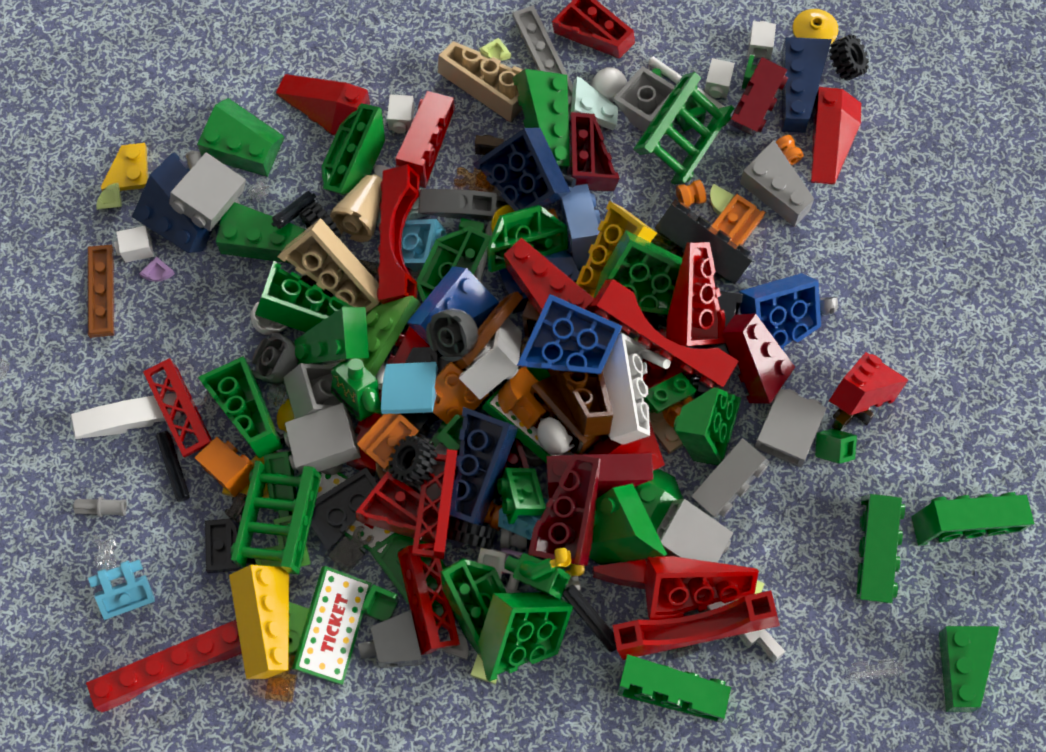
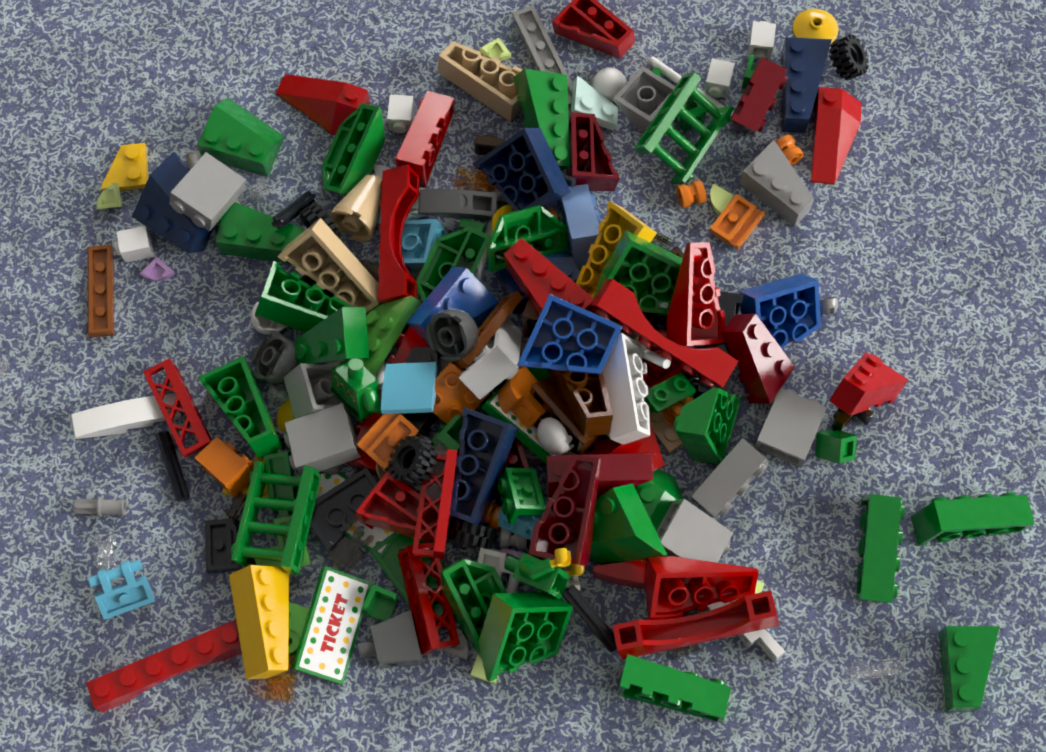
black wedge [654,199,753,285] -> none

